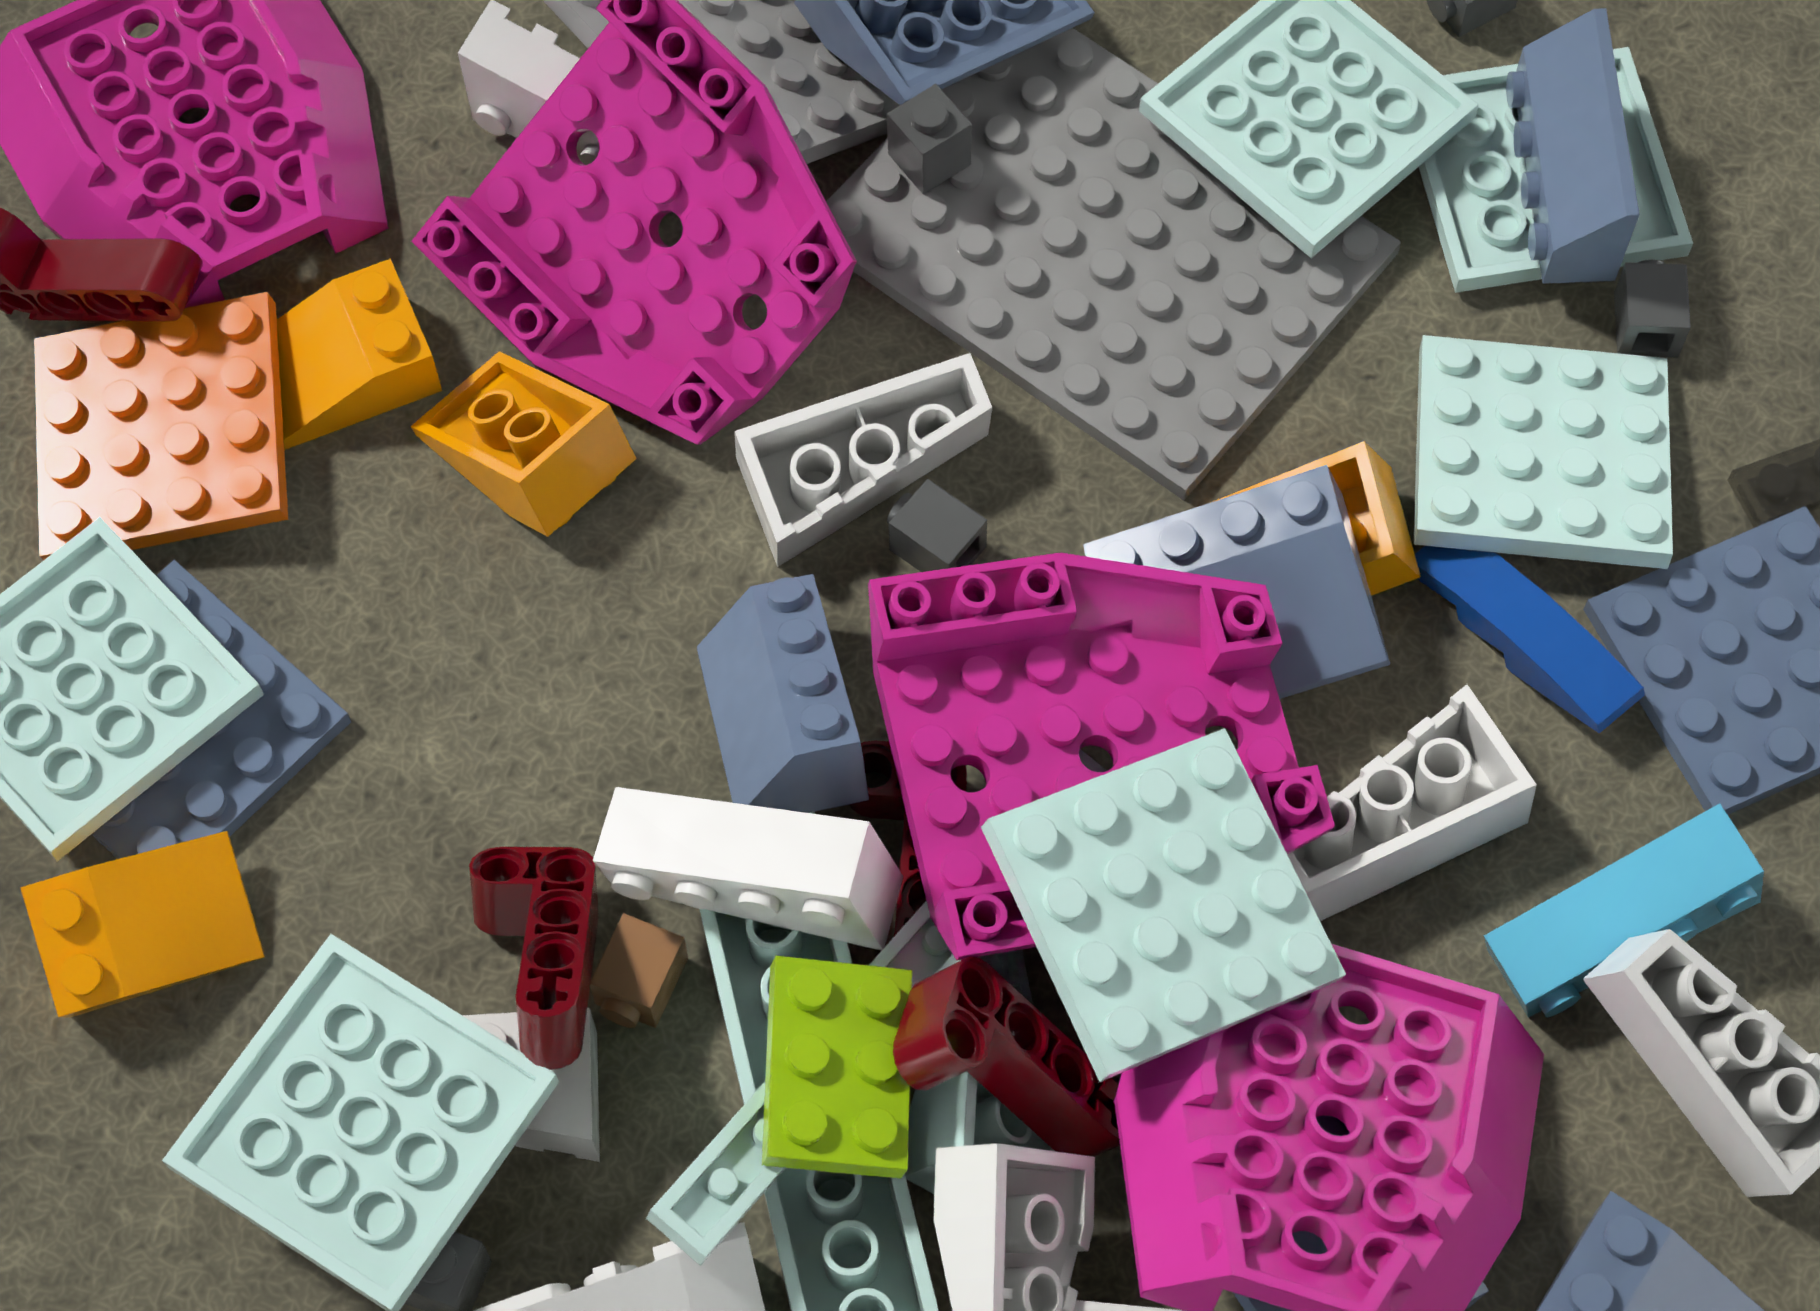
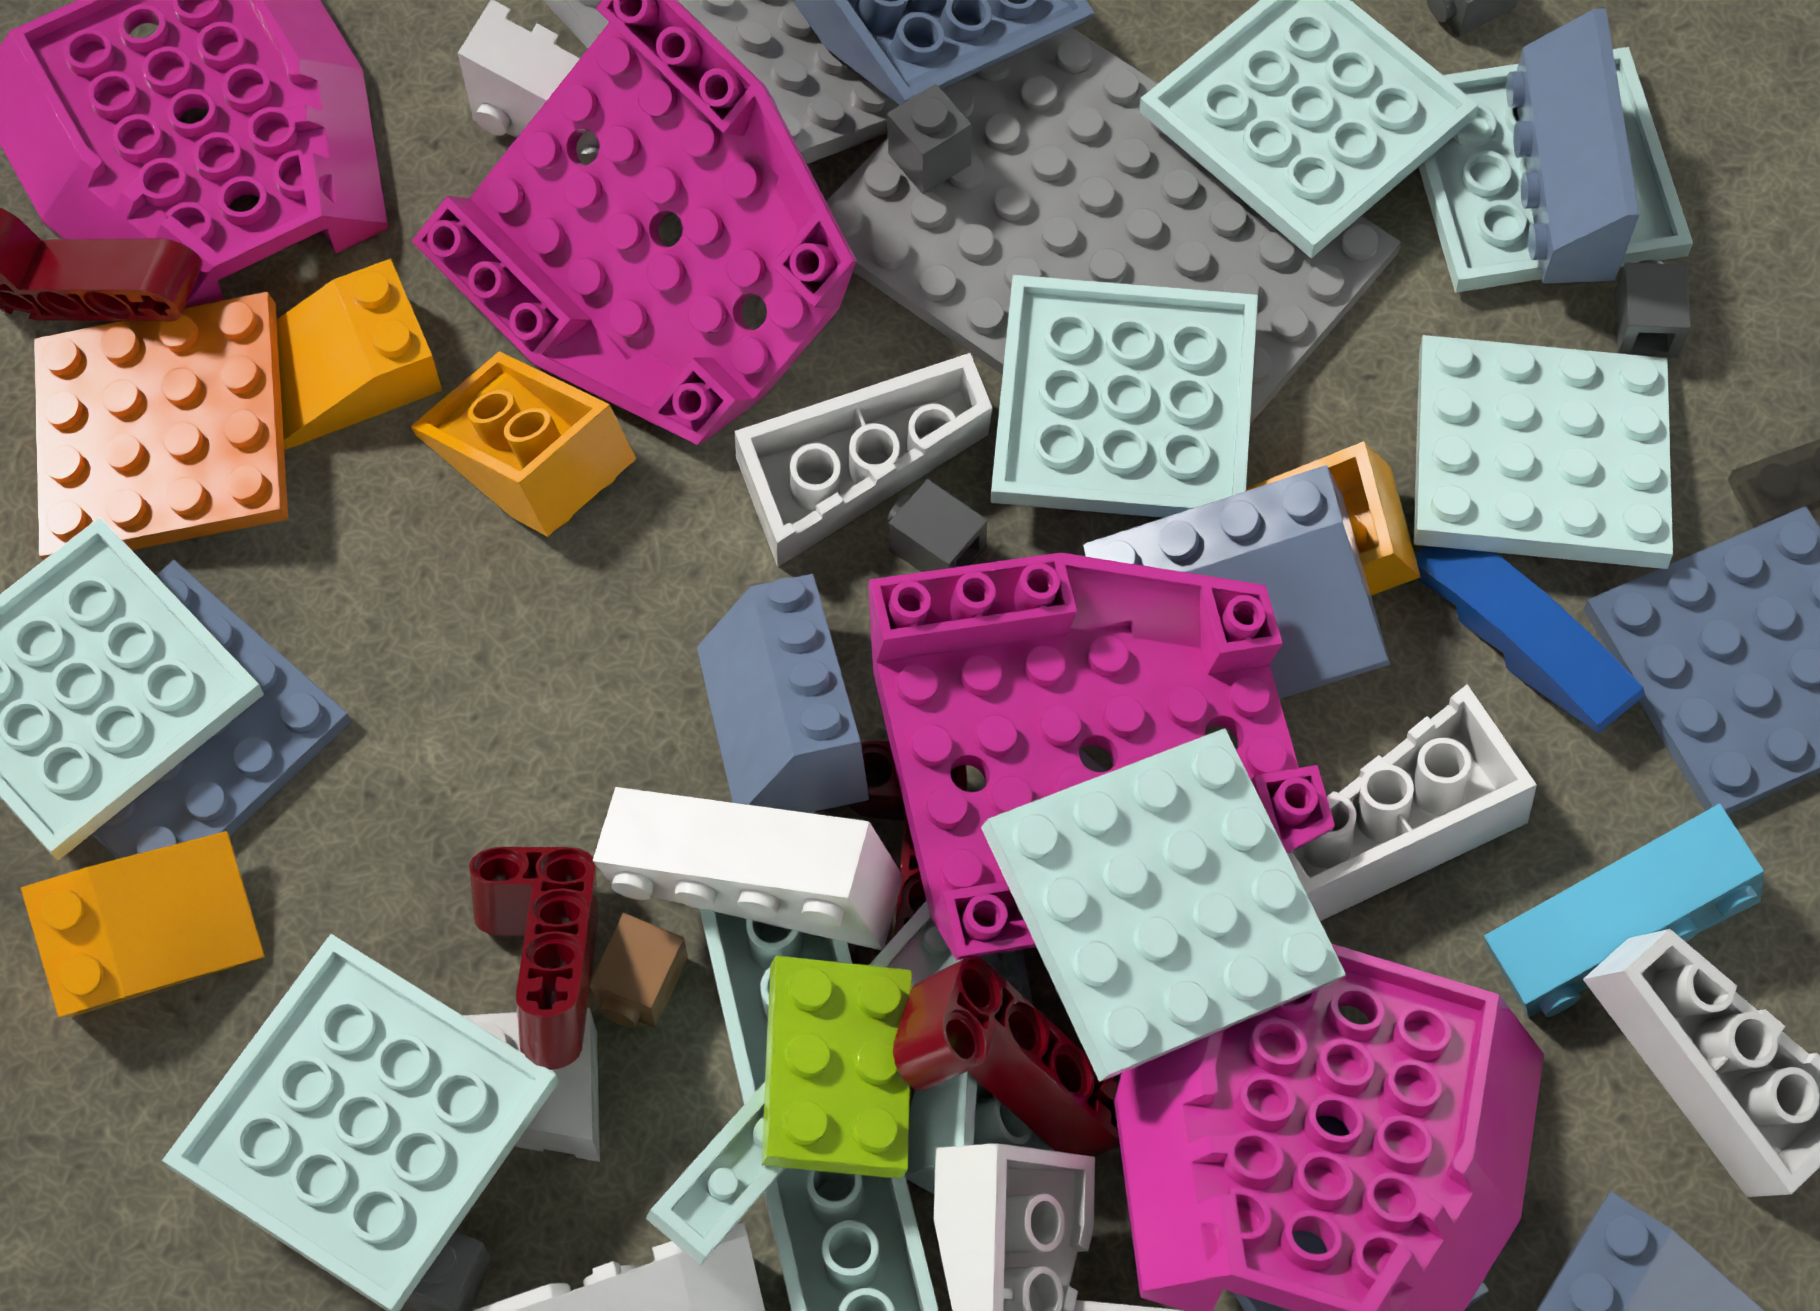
none -> light aqua plate [991,275,1258,518]

